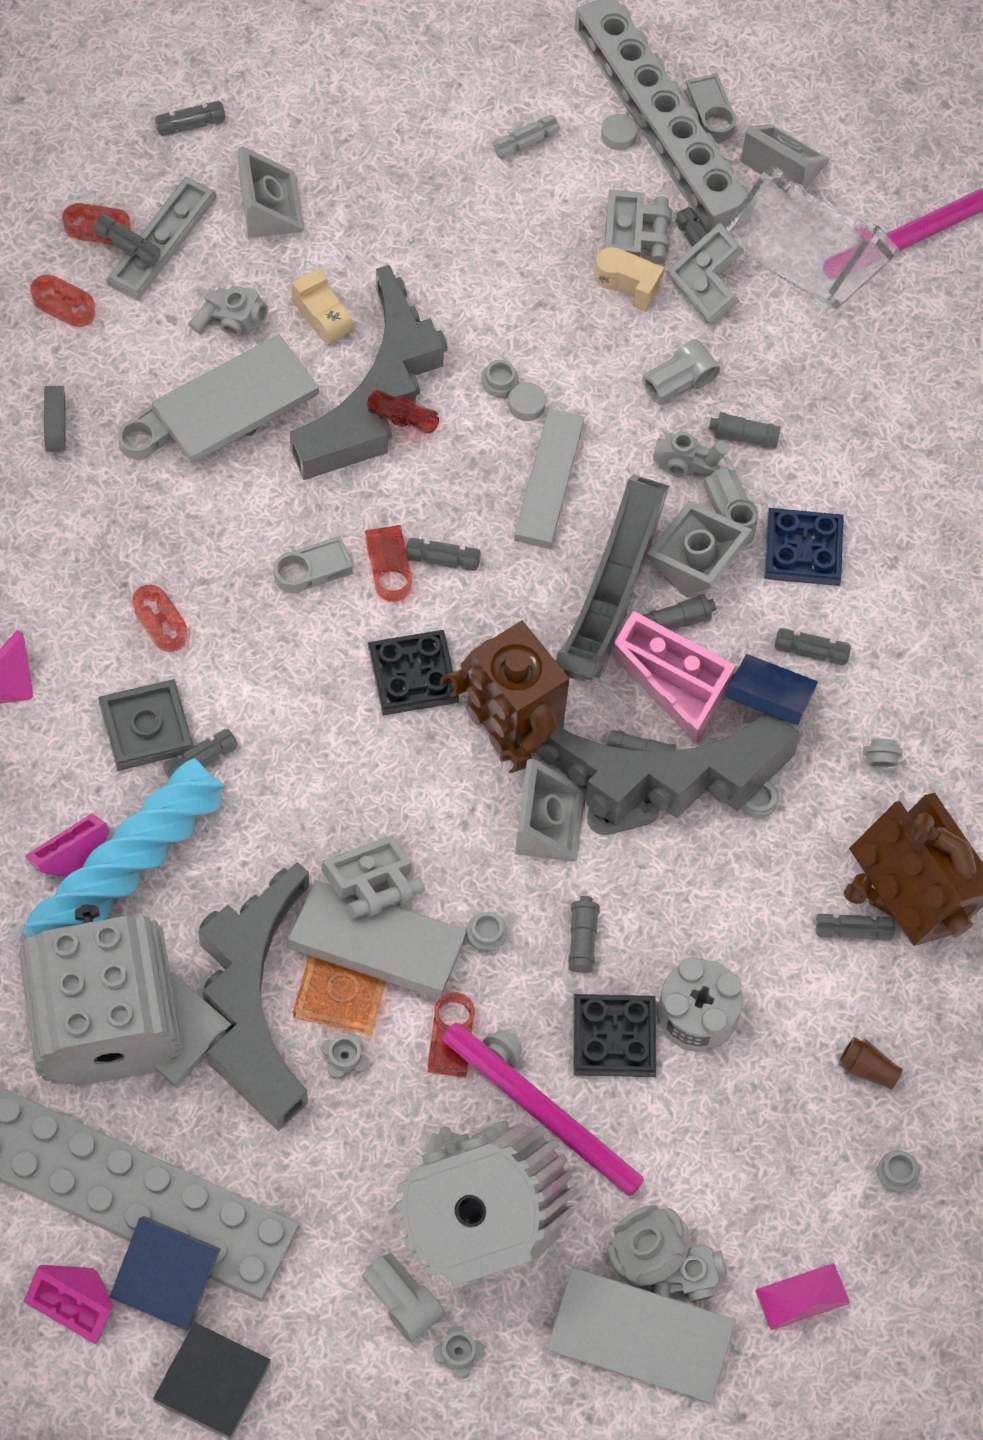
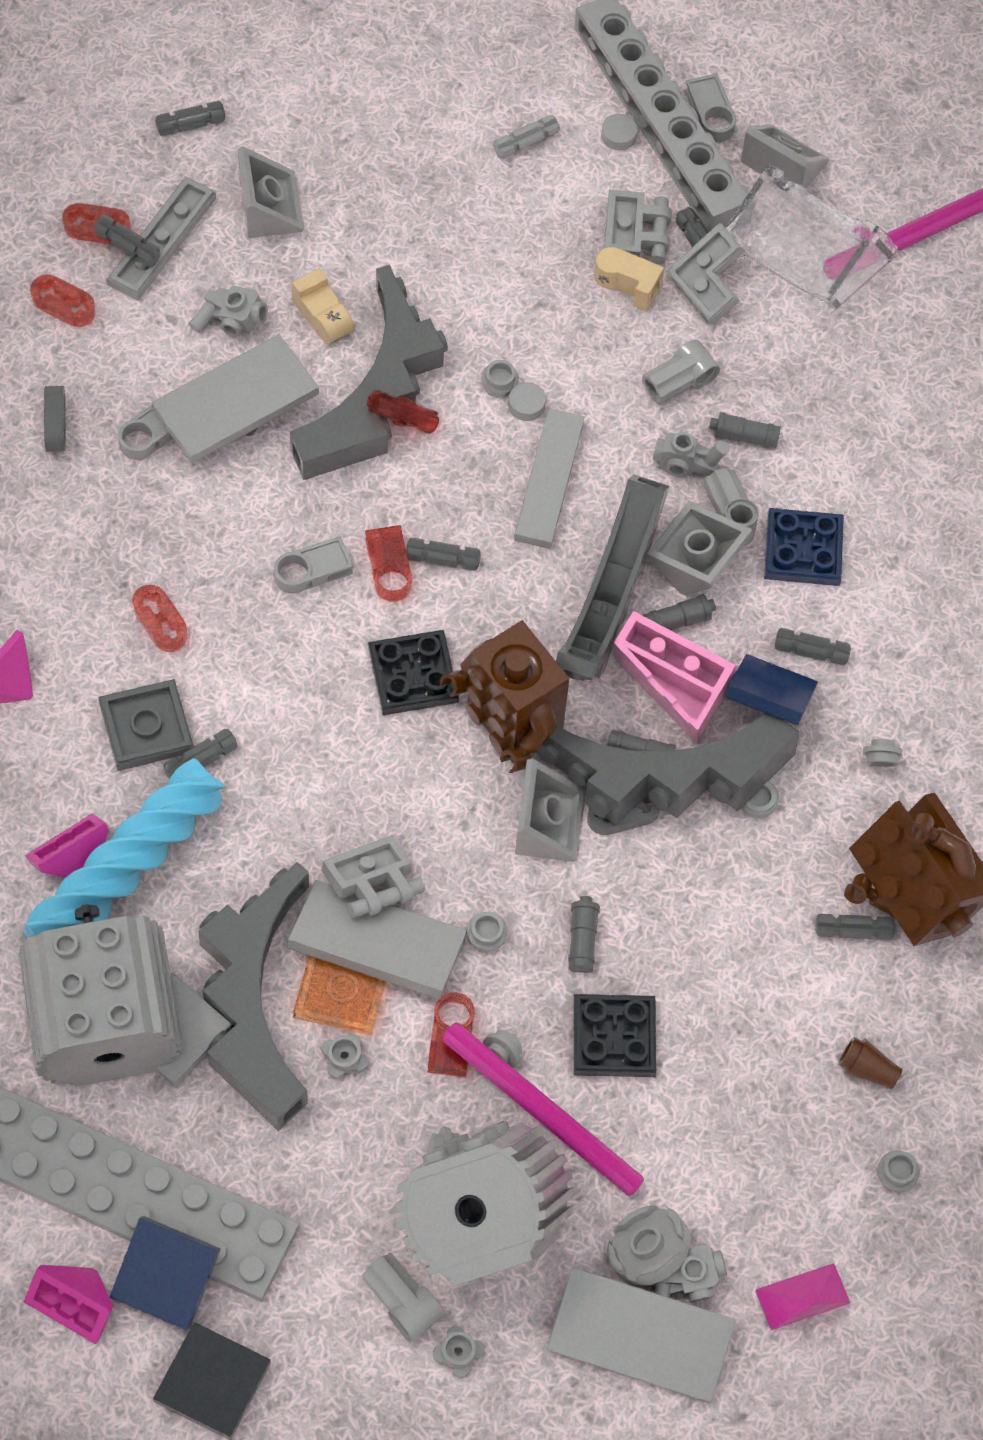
light grey brick [657,957,743,1052] -> none

